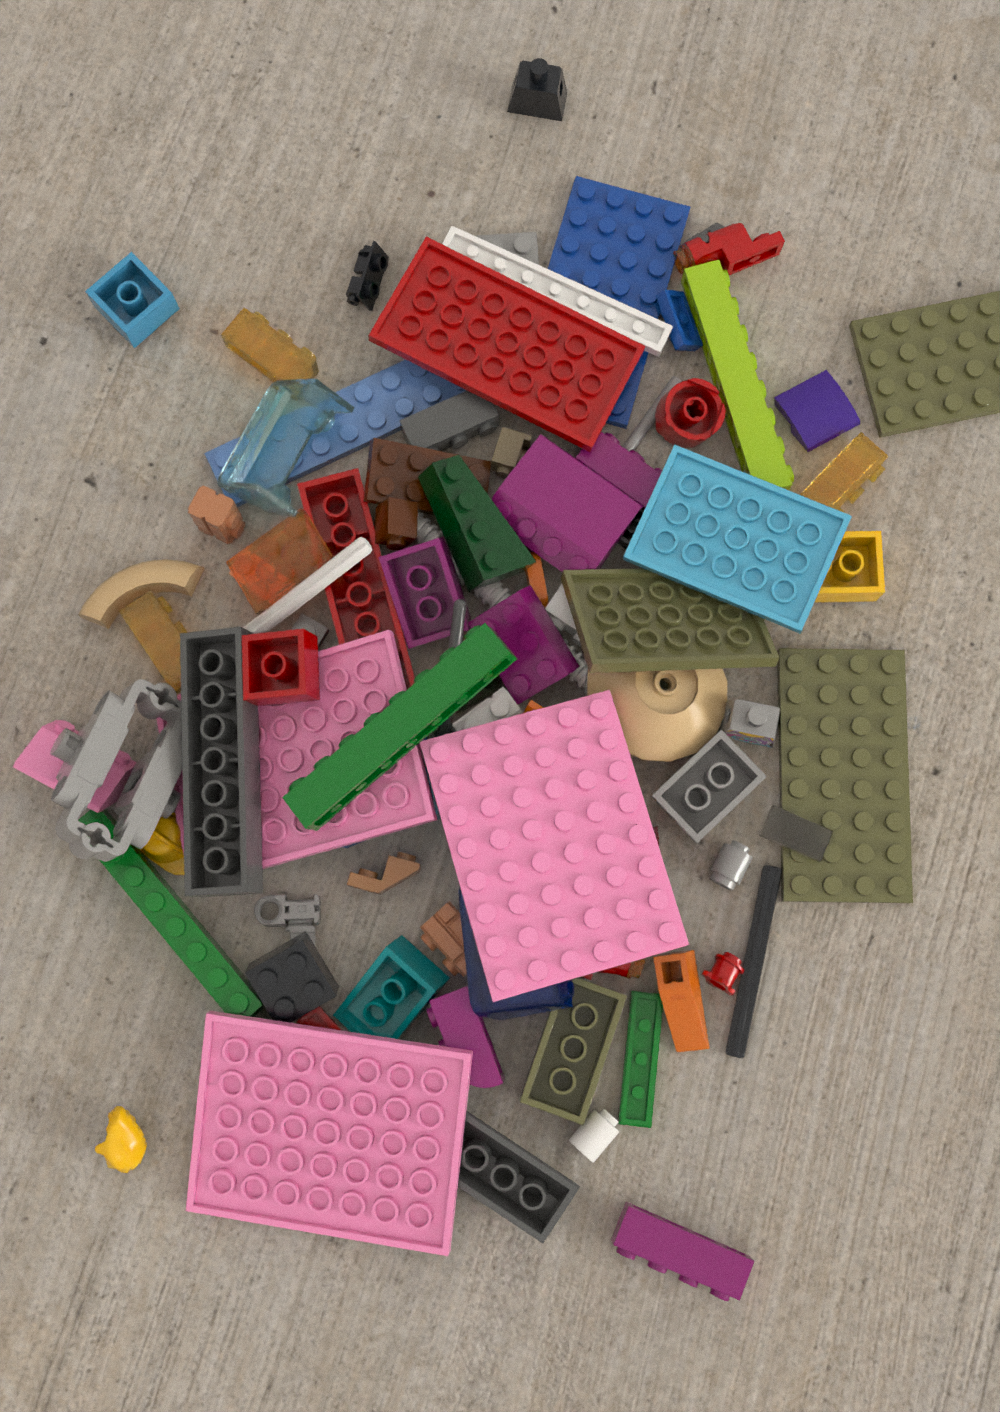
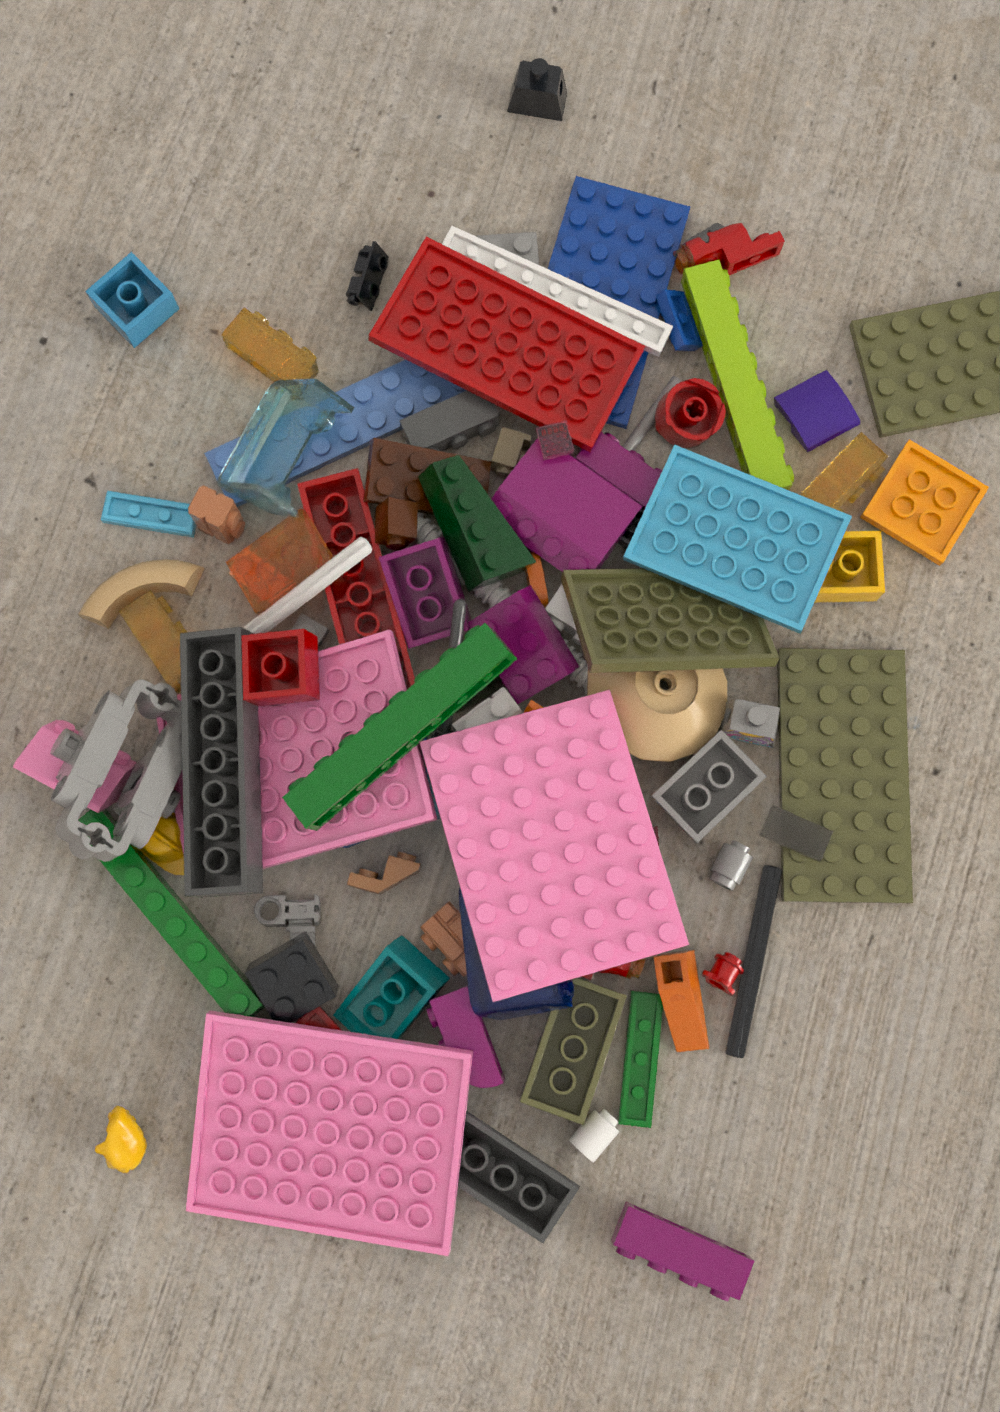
none -> medium azure tile [101,491,196,538]
none -> tile [536,420,574,461]
none -> light orange plate [860,439,989,566]

